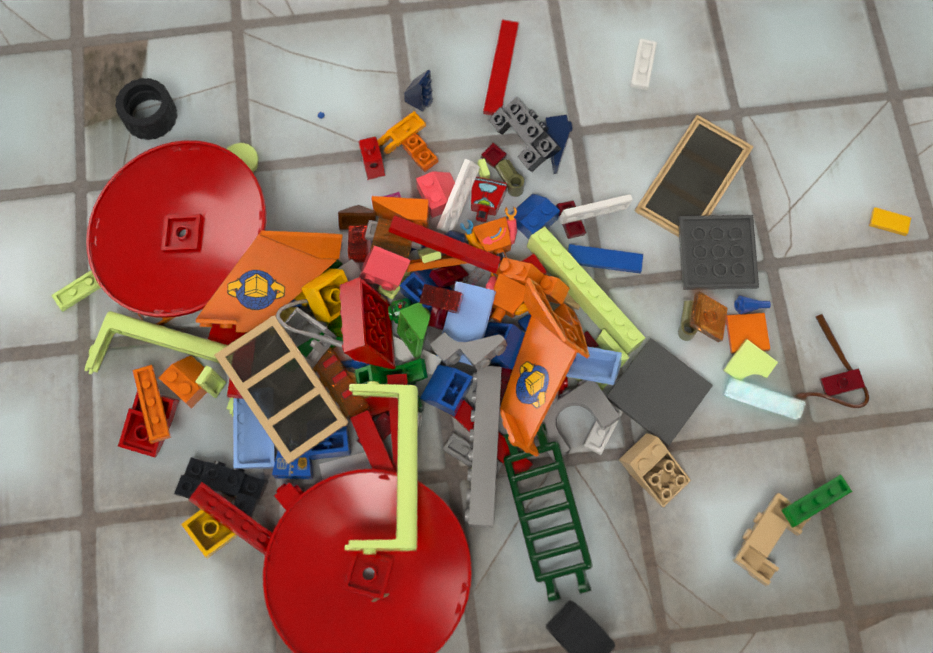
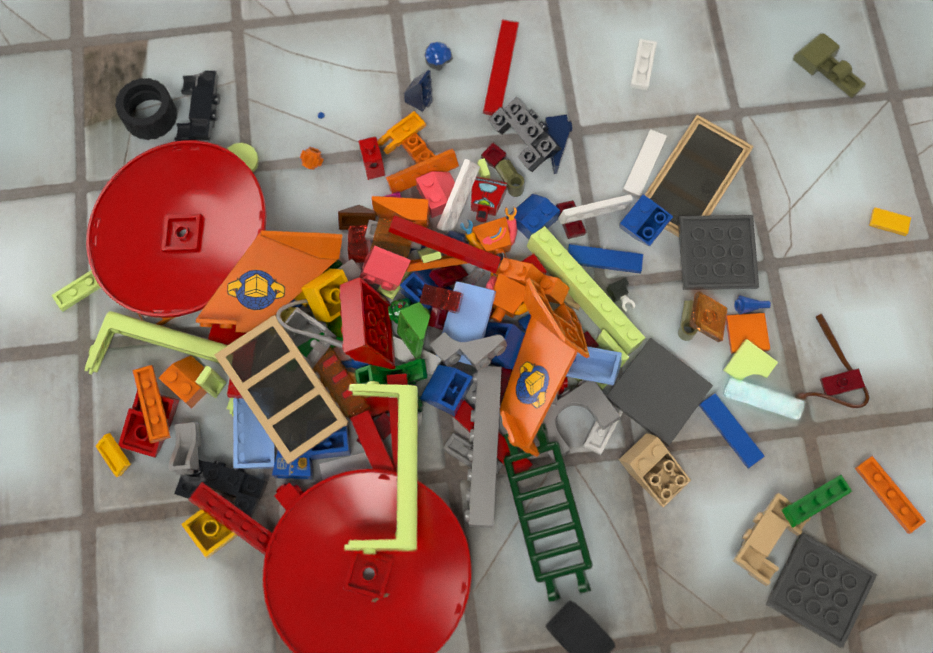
none -> yellow tile [95,433,131,477]
none -> light grey arch [169,422,201,476]
none -> black bracket [175,71,220,141]
none -> orange gear [300,147,324,170]
none -> orange plate [386,149,459,194]
none -> blue piece [424,42,453,71]
none -> pearl dark grey piece [606,277,635,313]
none -> blue slope [619,194,673,247]
none -> white tile [622,129,667,198]
none -> blue tile [699,393,765,468]
none -> dark grey tile [766,533,877,648]
none -> olive plate [793,33,866,98]
none -> orange plate [855,456,926,534]

